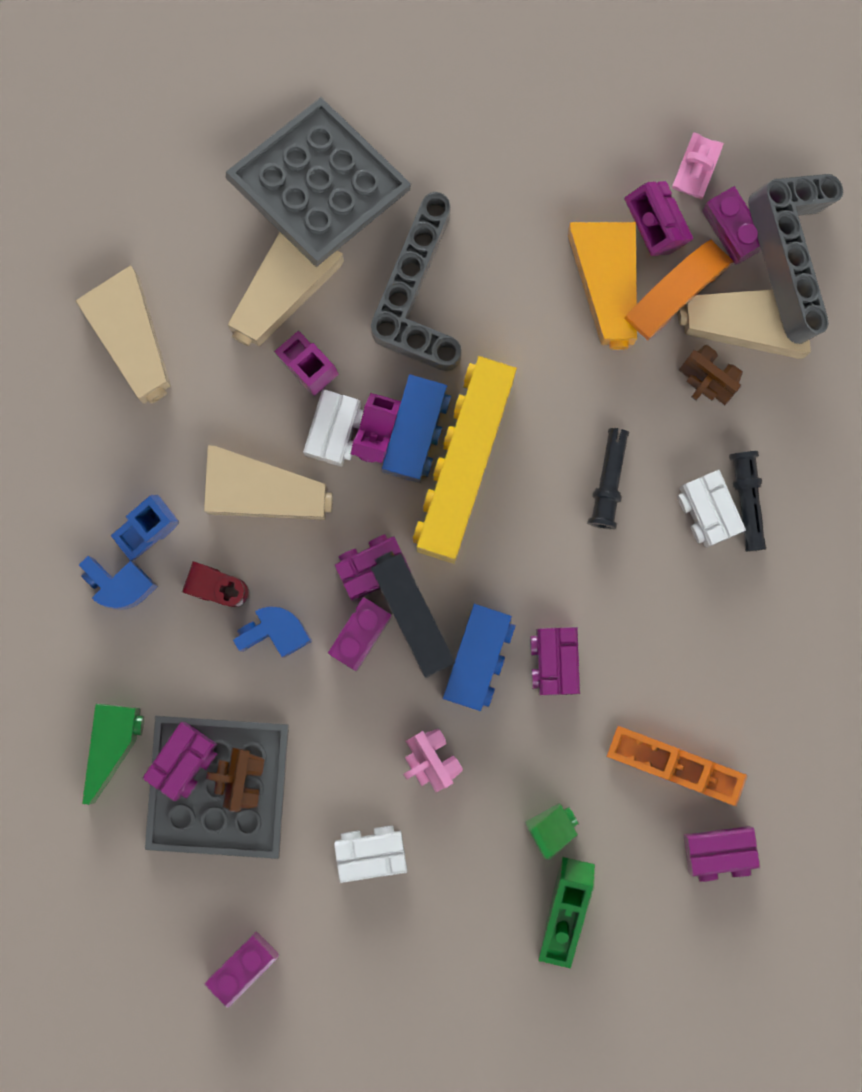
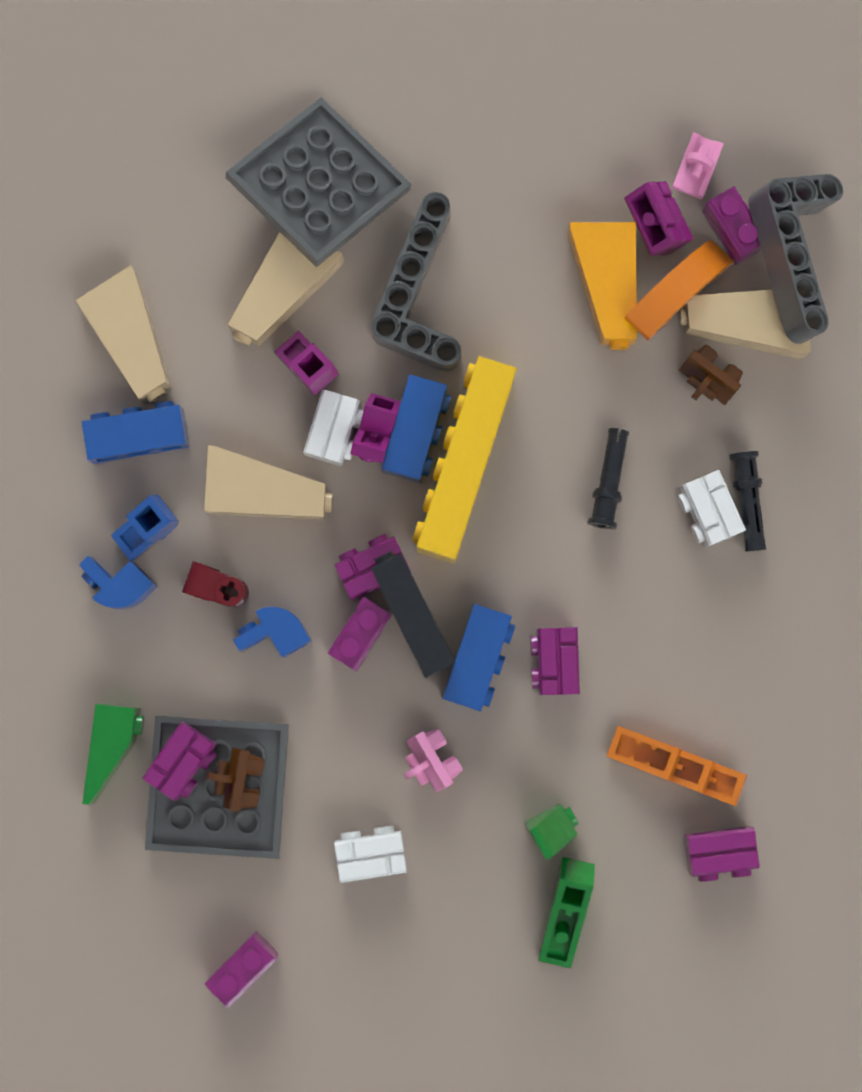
none -> blue brick [81,401,190,464]

